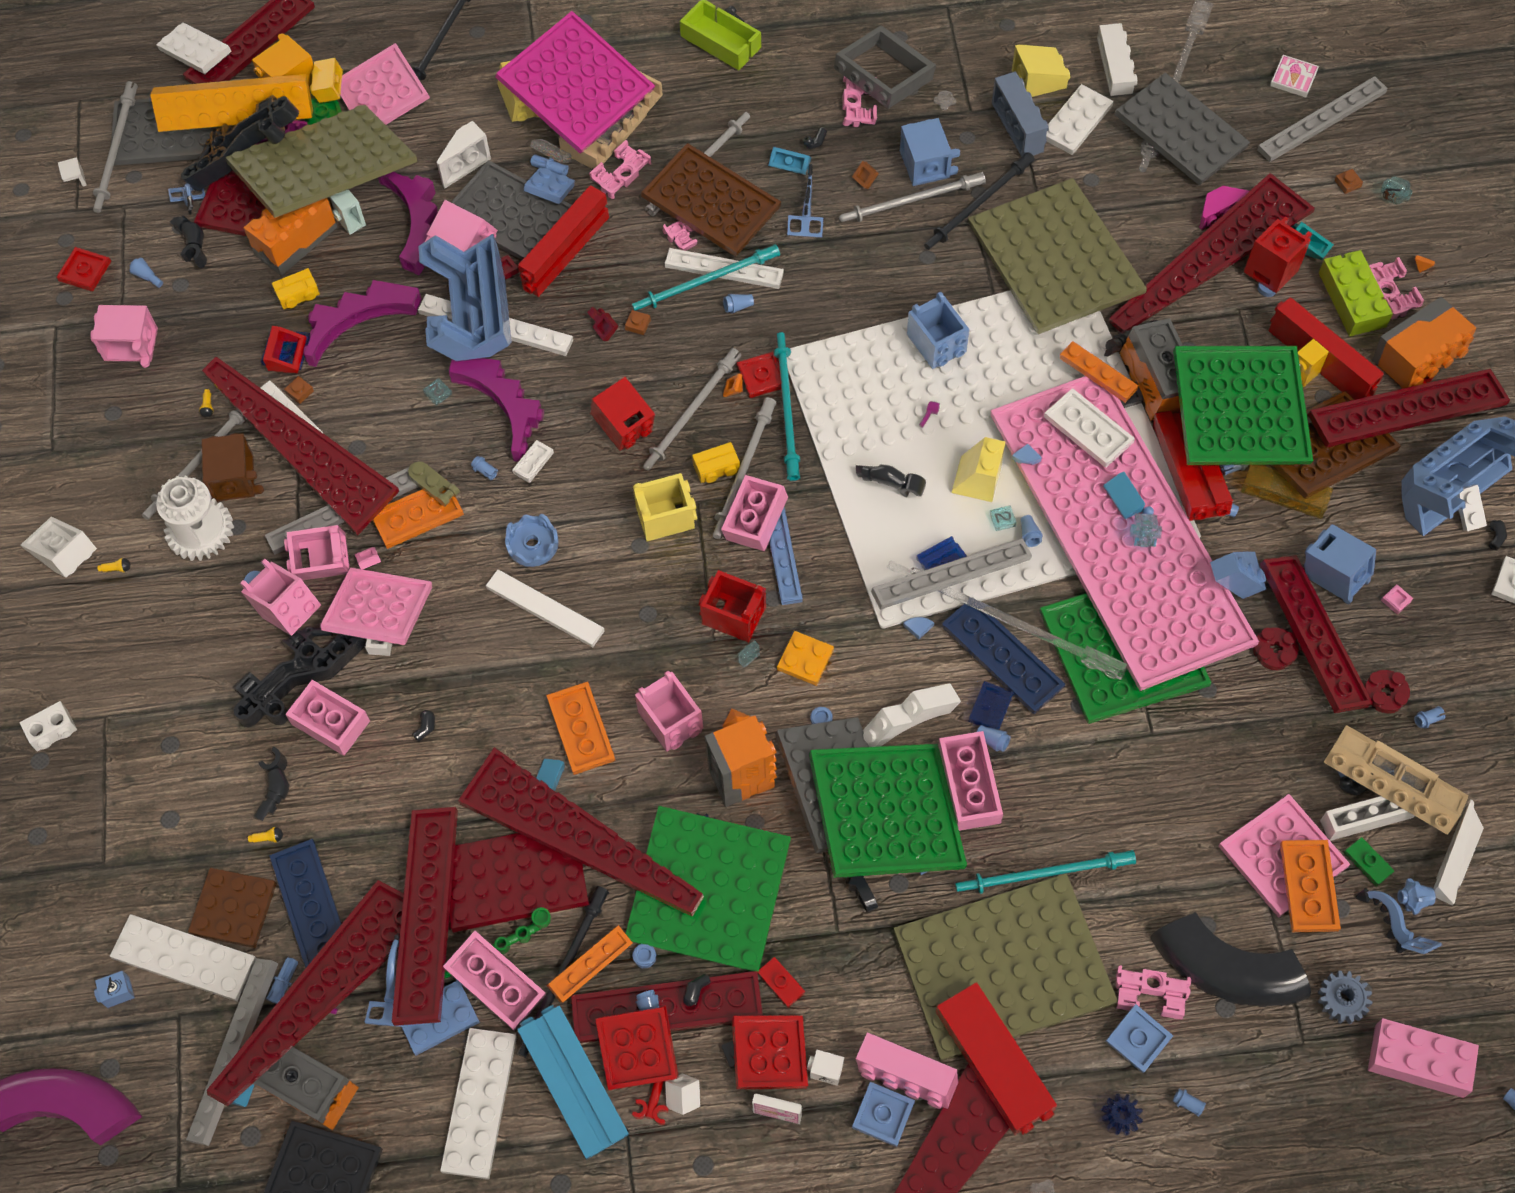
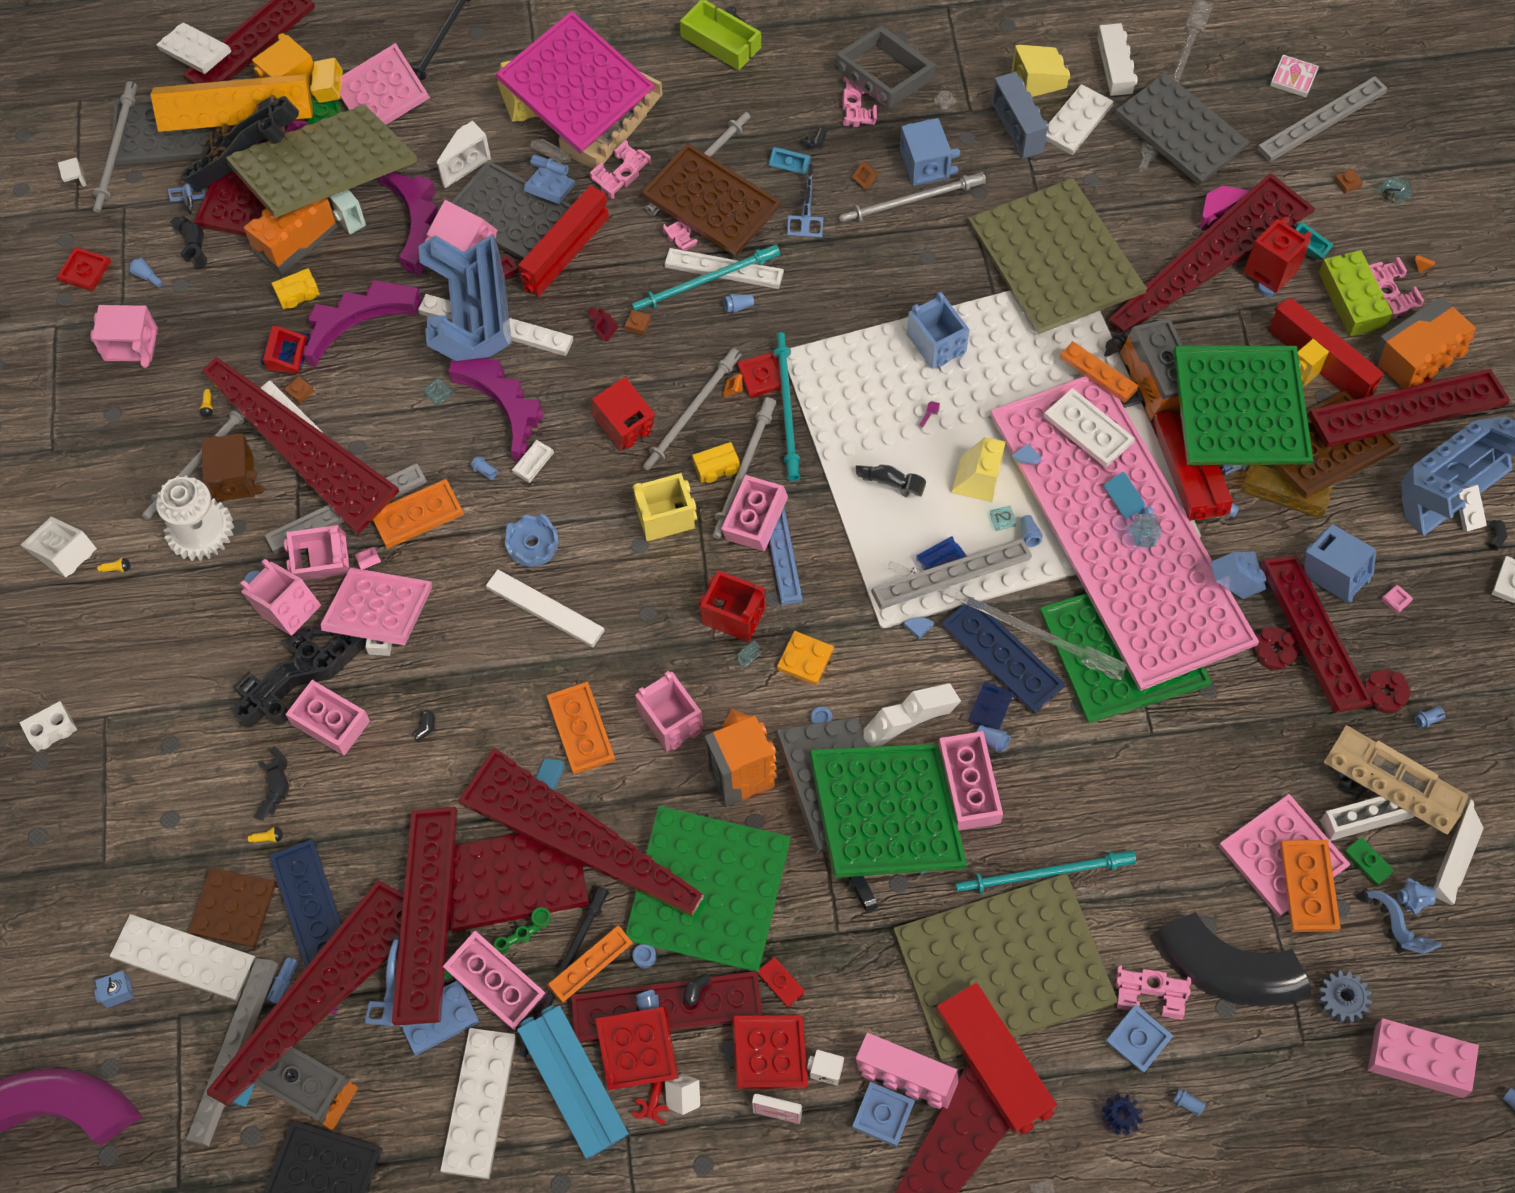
olive plate [408,461,460,507] -> none
black bar [924,152,1035,250] -> none

